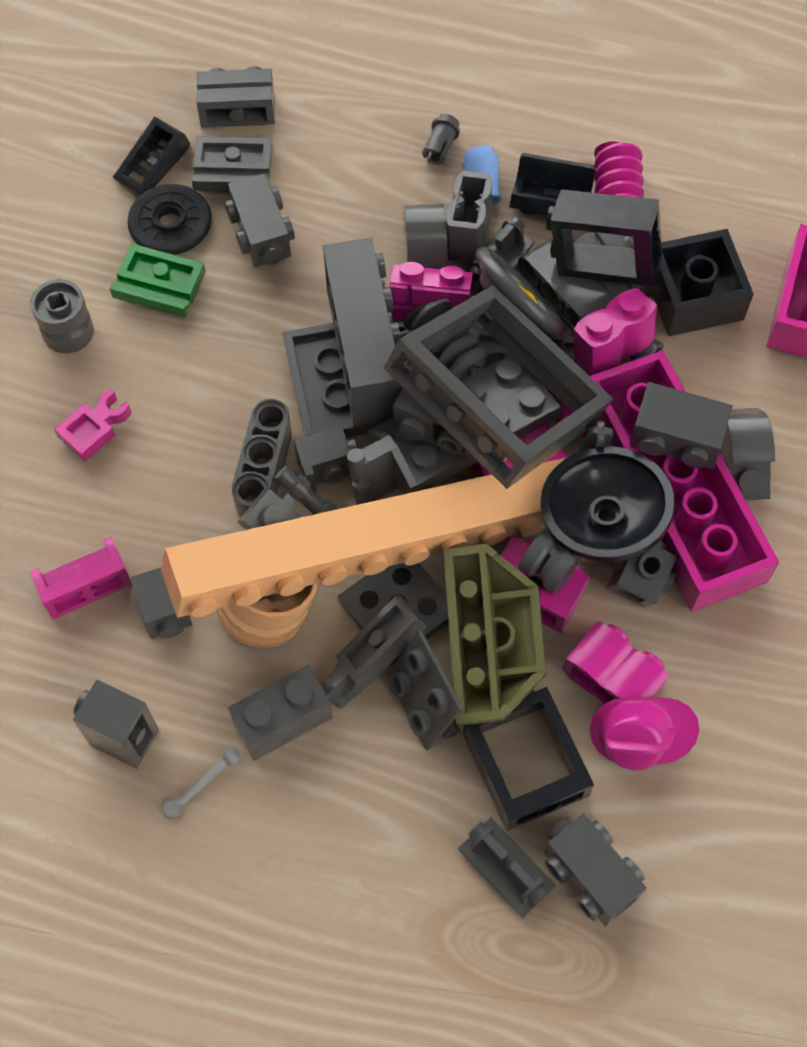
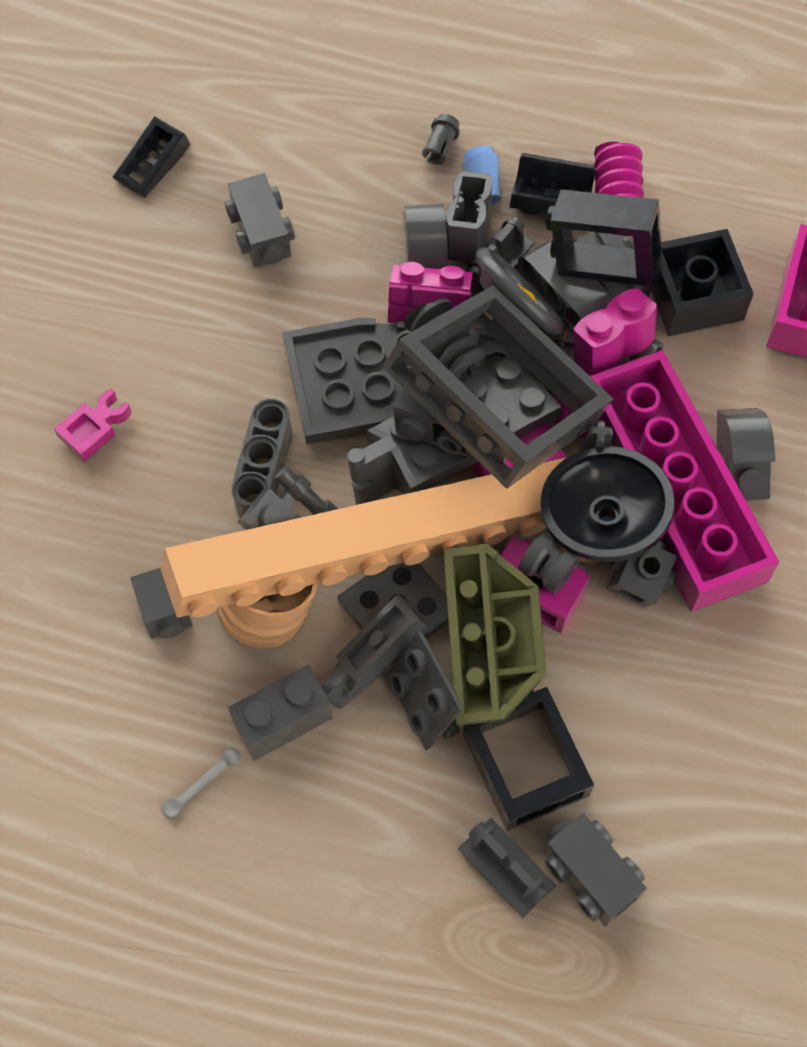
dark grey wheel [30,279,94,354] -> none
dark pink hinge [30,537,132,619] -> none
dark grey brick [73,679,159,769] -> none
green plate [110,243,206,318] -> none
black wheel [127,184,212,255] -> none
dark grey plate [192,136,273,191] -> none
dark grey brick [197,66,275,127] -> none
dark grey brick [294,426,357,492] -> none
dark grey brick [323,237,408,429] -> none
dark pink brick [562,621,669,704] -> none
dark pink piece [589,698,700,771] -> none
dark grey brick [629,382,733,469] -> none

